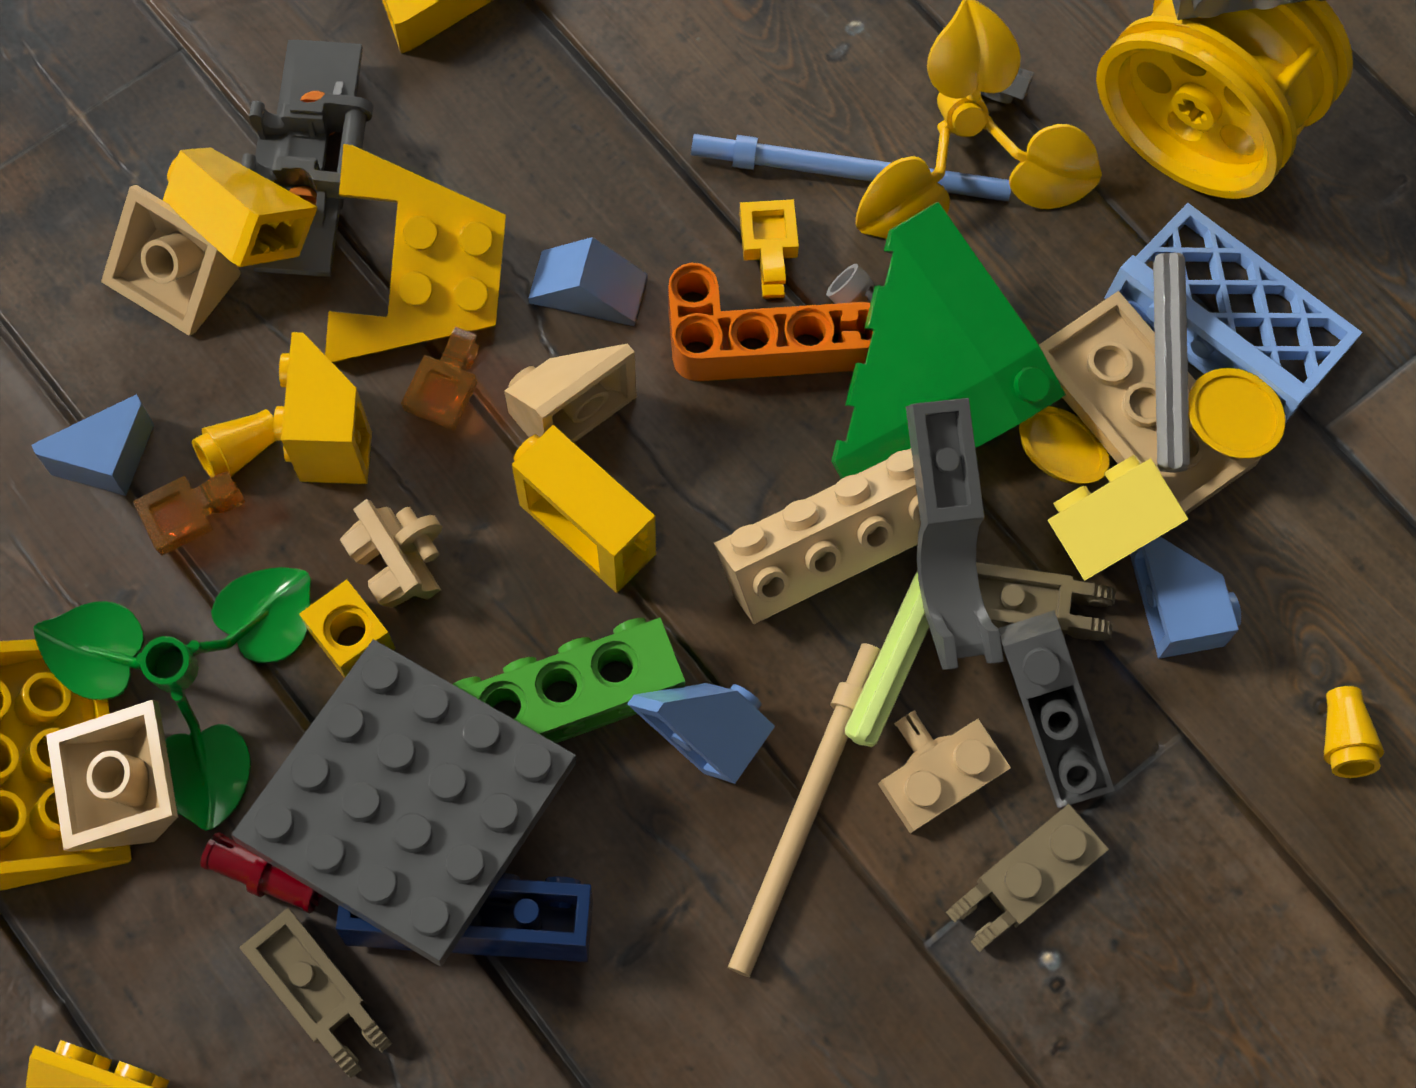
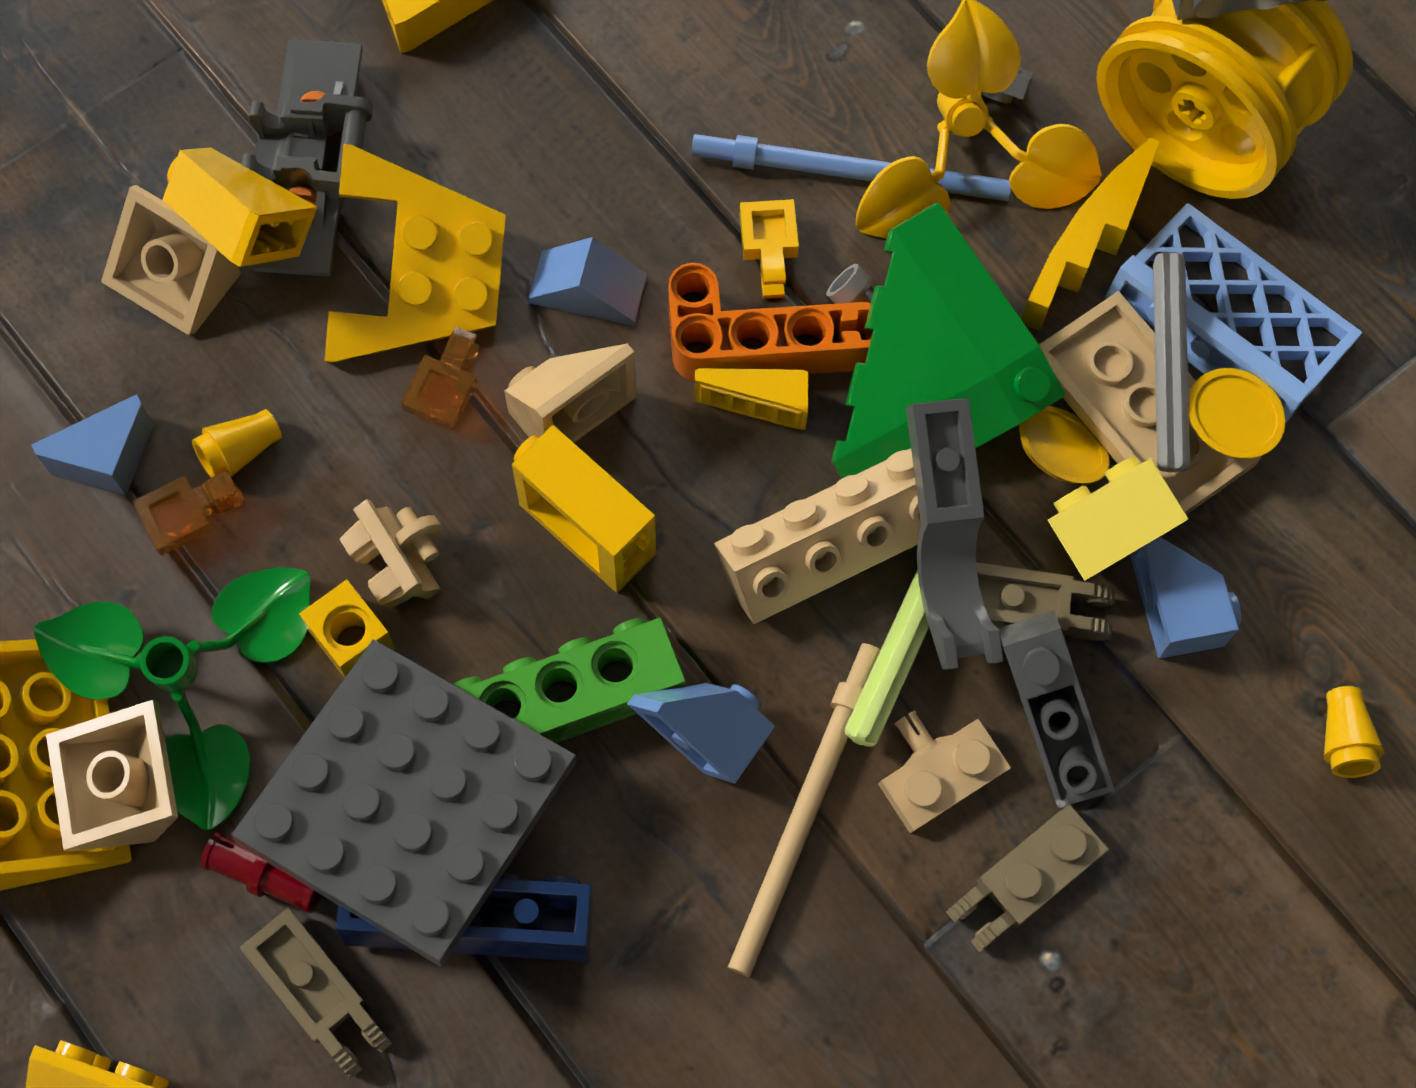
yellow slope [273,332,372,484] -> none
none -> yellow slope [694,368,808,430]
none -> yellow slope [1021,137,1160,331]

